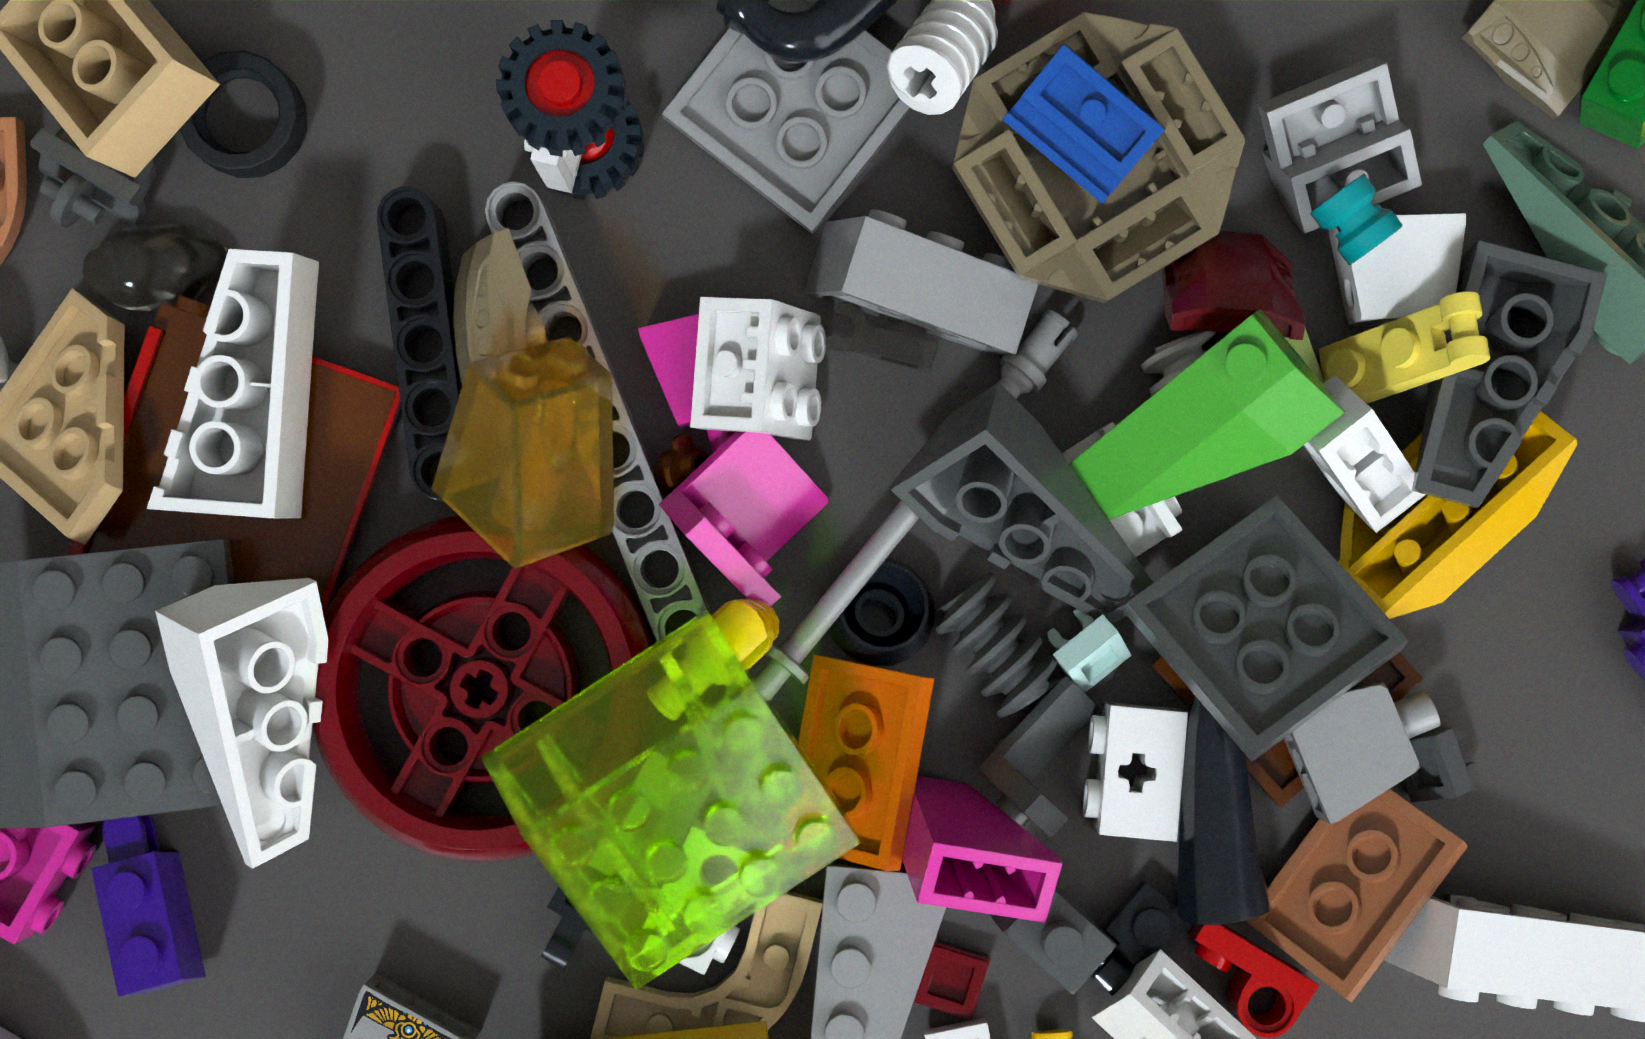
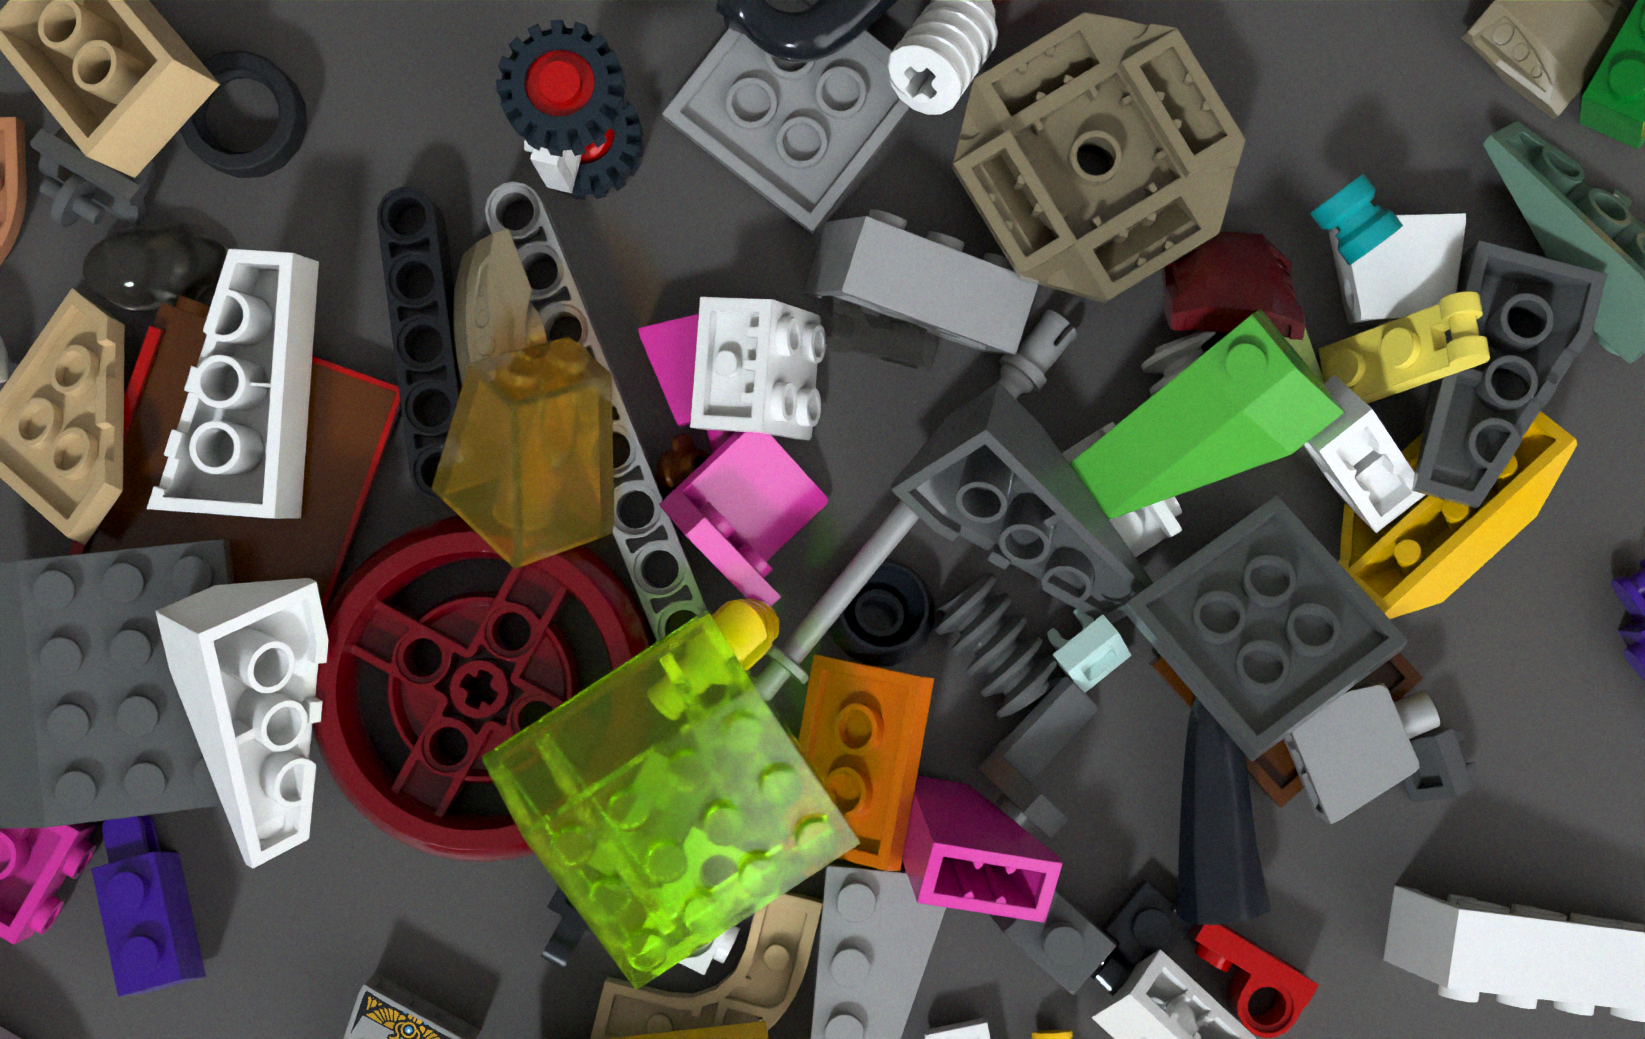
dark red tile [914,939,991,1020] -> none
blue plate [1002,44,1166,204] -> none
white brick [1083,701,1188,842] -> none
nougat plate [1245,789,1468,1003] -> none
light grey brick [1257,55,1422,234] -> none

